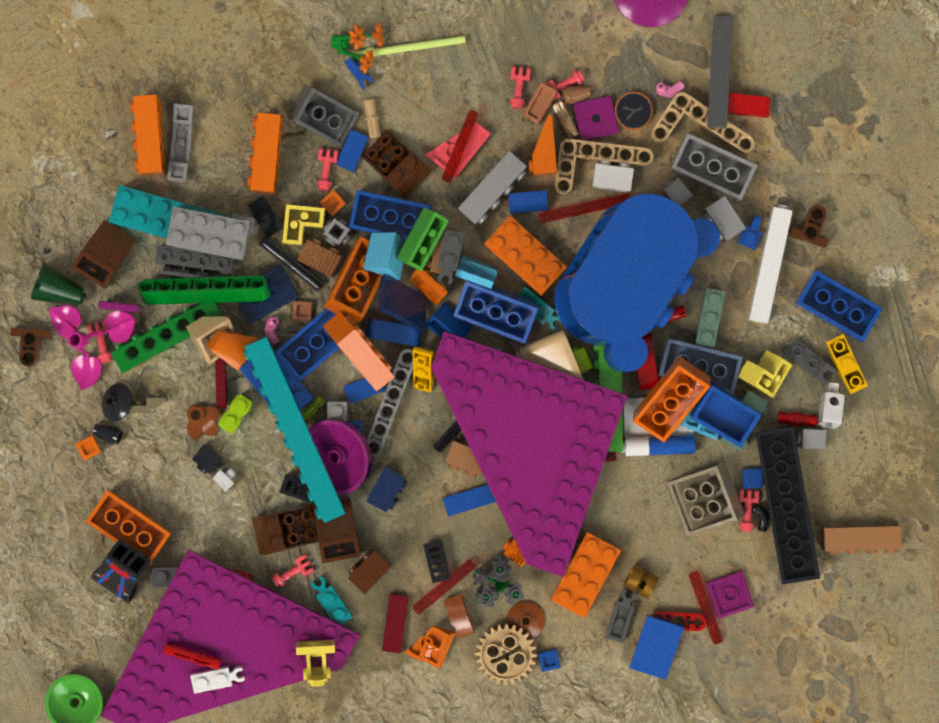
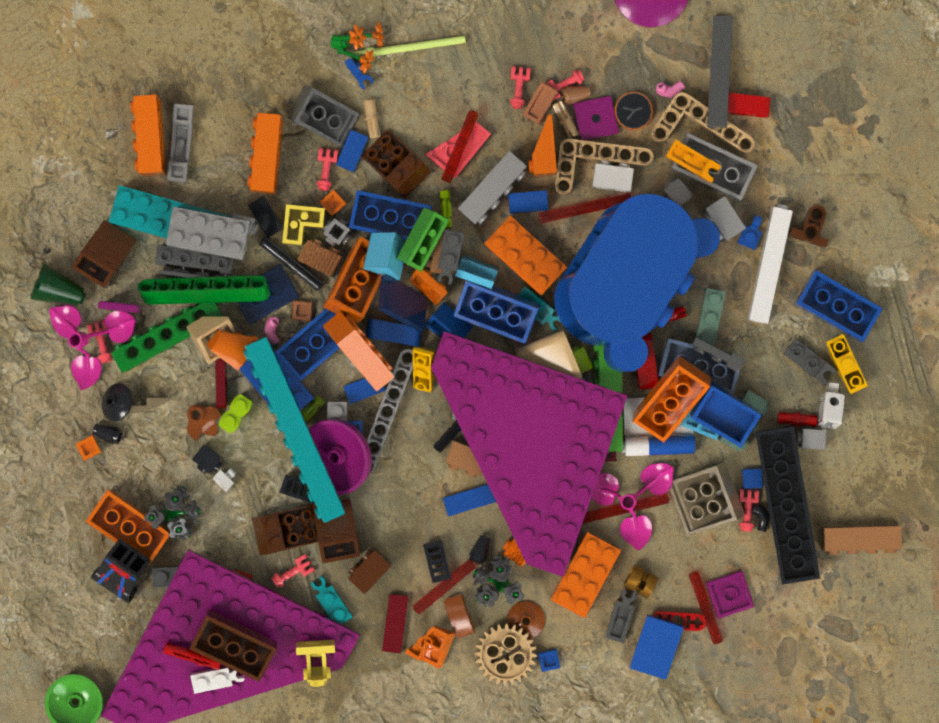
reddish brown tile [10,328,52,367] -> none
dark blue brick [366,465,408,512] -> none
light yellow brick [738,350,792,398] -> none
none -> dark grey plant [144,486,201,541]
none -> reddish brown brick [189,609,277,682]
none -> lime axle [440,190,452,228]
none -> black cone [469,535,490,565]
none -> clear red axle [582,493,669,524]
none -> dark pink plant [592,463,674,551]
none -> light orange plate [665,139,721,183]
none -> dark grey plate [691,337,745,372]

